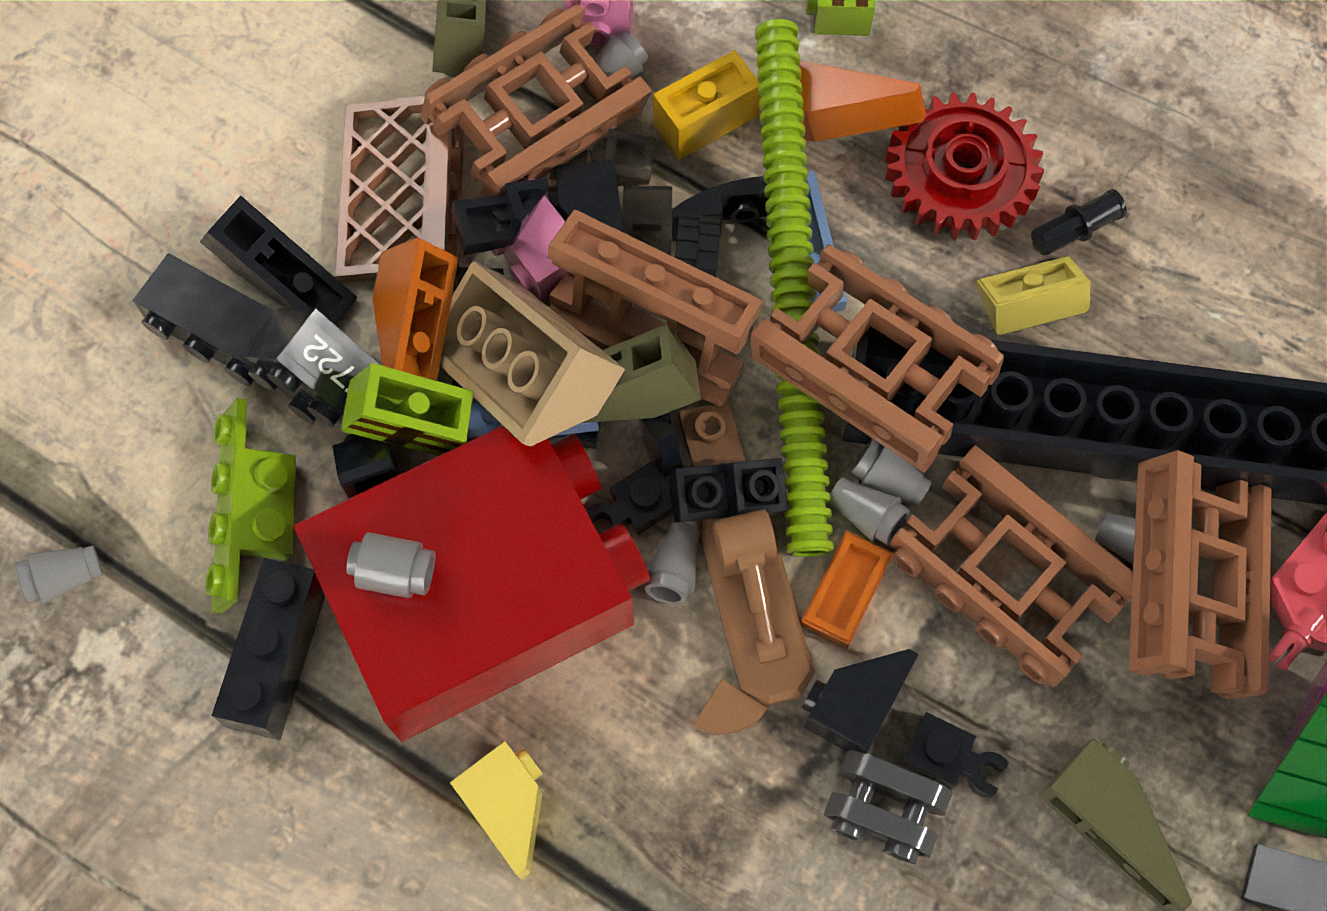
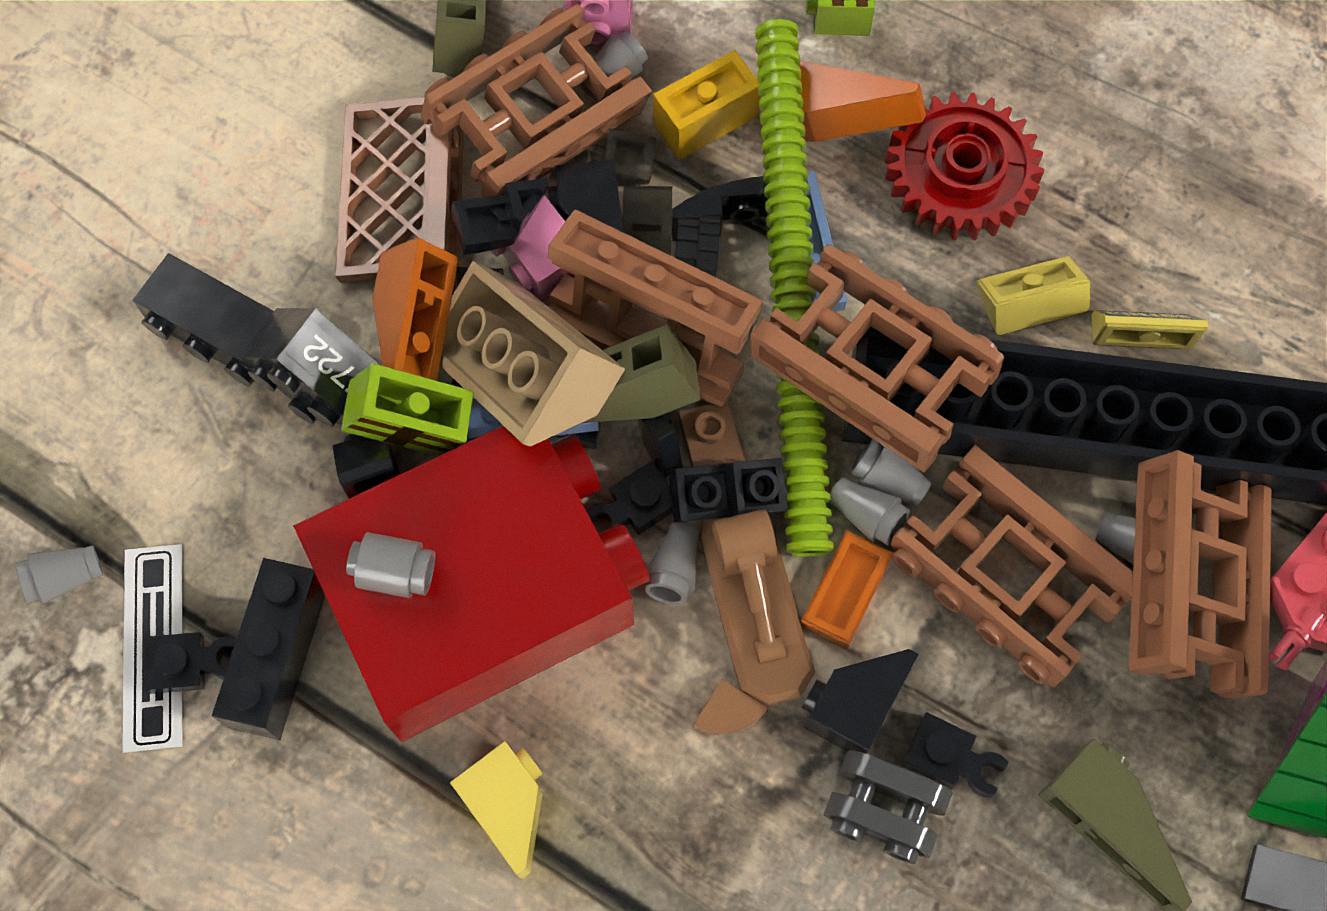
black slope [200,195,358,324] -> none
lime bracket [205,398,296,614] -> none
black axle [1031,189,1127,256] -> none
none -> white sticker [122,544,183,753]
none -> black plate [144,632,237,694]
none -> light yellow slope [1091,310,1208,349]

